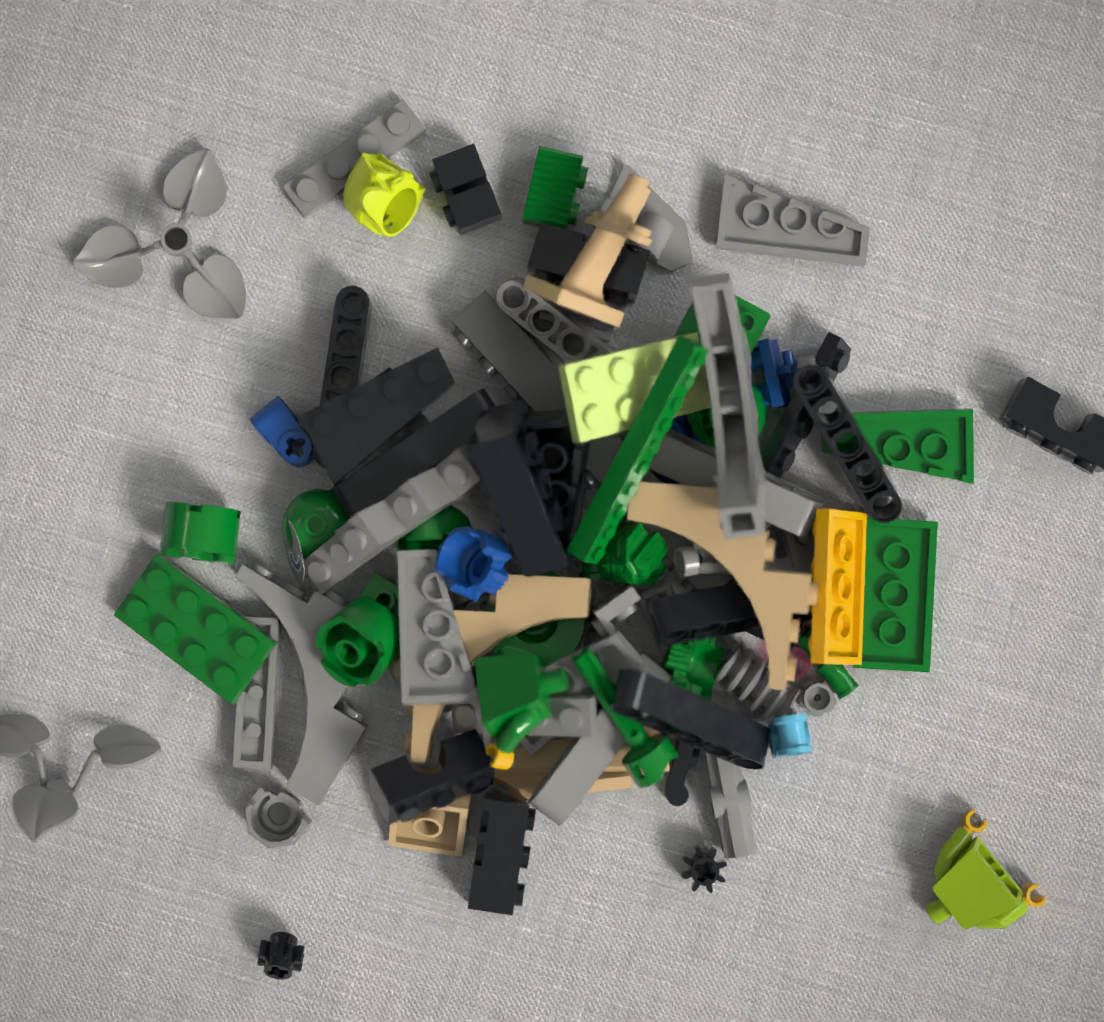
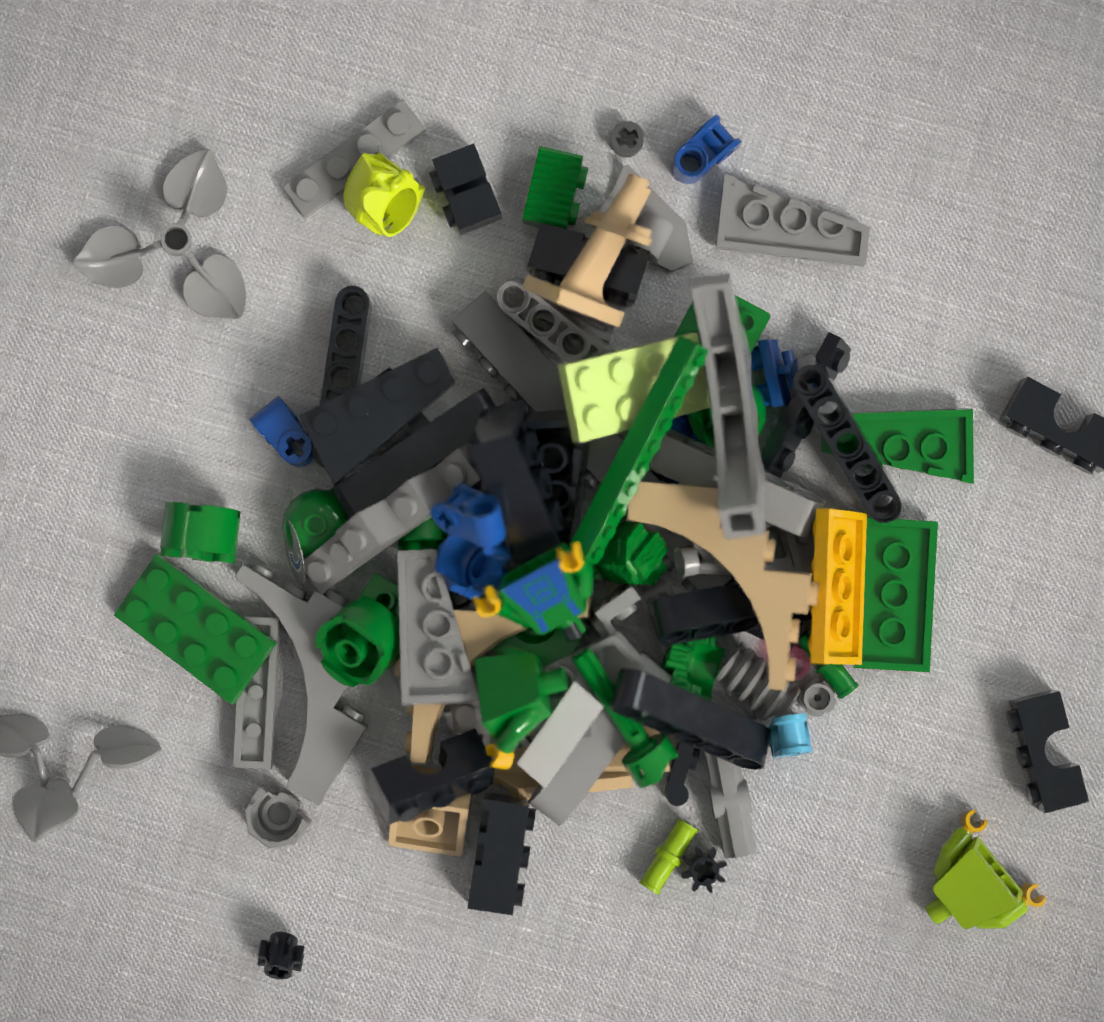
none -> blue piece [431,483,506,547]
none -> torso [473,542,593,642]
none -> white sticker [517,682,604,789]
none -> dark grey bush [610,121,644,158]
none -> lime pin [638,818,698,895]
none -> blue piece [672,114,743,184]
none -> black arch [1006,689,1089,813]

